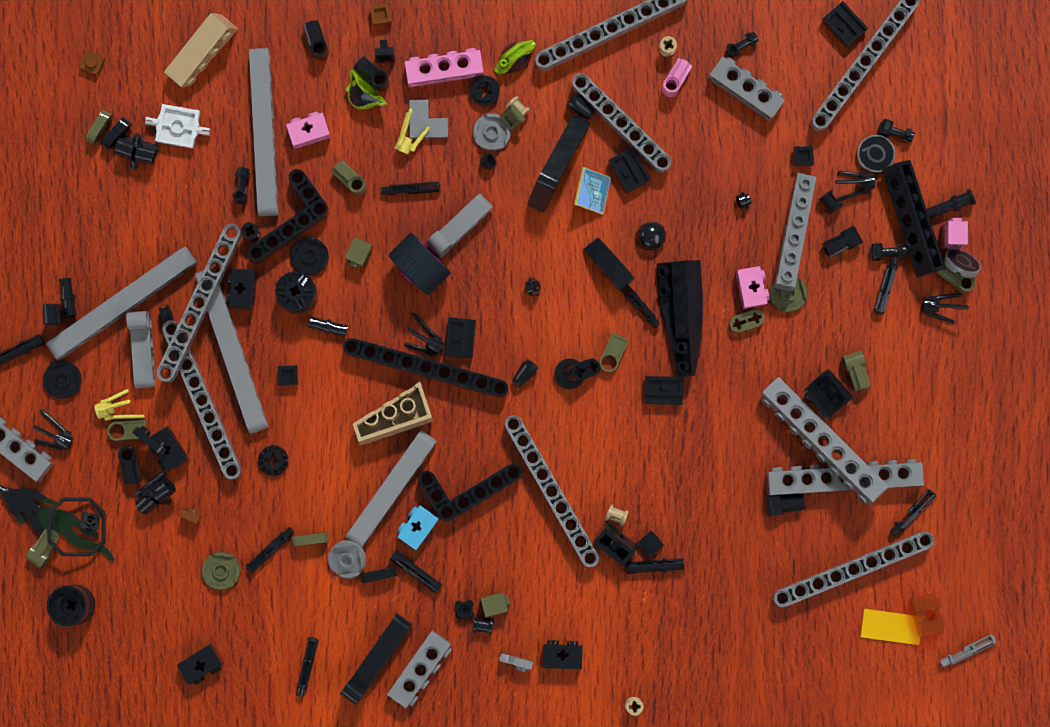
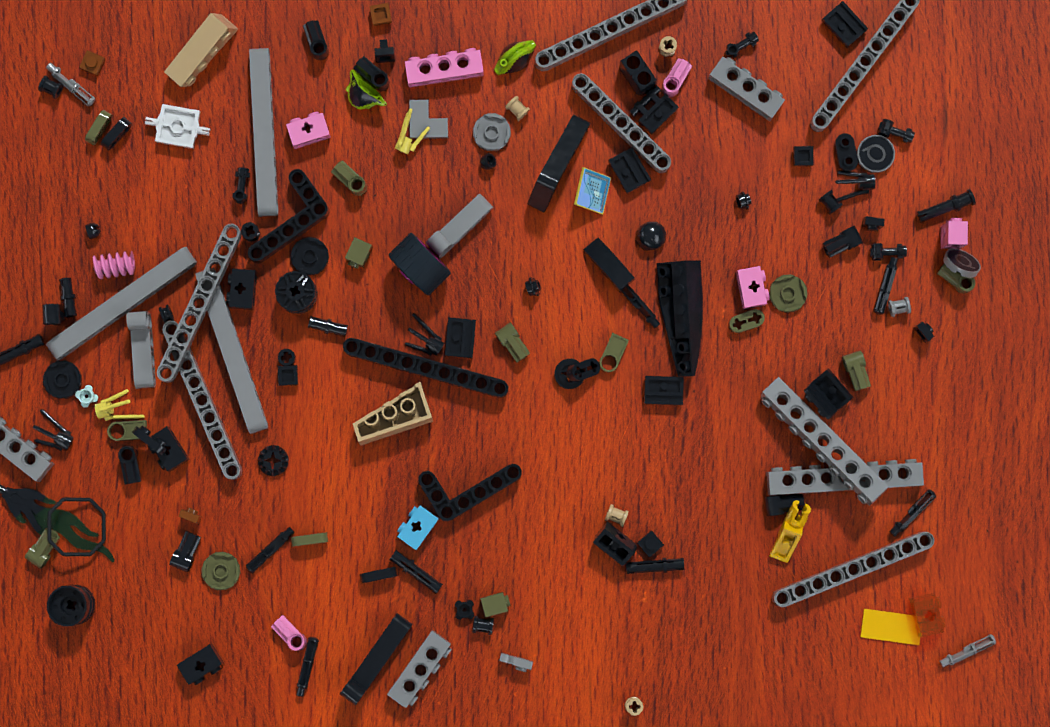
black plate [79,511,100,531] -> none
black pin [114,133,160,169] -> none
black pin [135,470,176,515] -> none
light grey tile [328,540,366,579] -> none
light grey beam [345,430,437,547] -> none
black piece [381,181,440,196] -> none
black gear [469,75,500,106] -> none
olive tile [500,105,526,131] -> none
light grey beam [505,415,599,567] -> none
black cone [512,358,539,388] -> none
black brick [543,640,583,669] -> none
black cone [566,94,595,120] -> none
light grey brick [773,173,817,291] -> none
black brick [882,160,946,278] -> none
black plant [922,293,969,324] -> none
none -> black bush [38,76,64,99]
none -> light grey piece [46,63,95,106]
none -> light aqua plate [75,385,98,408]
none -> black hinge [85,223,101,239]
none -> bright pink piece [93,251,135,279]
none -> black piece [169,531,202,572]
none -> bright pink piece [271,615,307,651]
none -> black bush [278,349,296,366]
none -> olive piece [495,322,530,363]
none -> black piece [619,50,657,96]
none -> black plate [629,85,679,135]
none -> yellow plate [770,500,811,563]
none -> black plate [834,133,858,172]
none -> black plate [862,216,885,231]
none -> light grey bush [888,297,911,317]
none -> black plate [914,322,935,343]

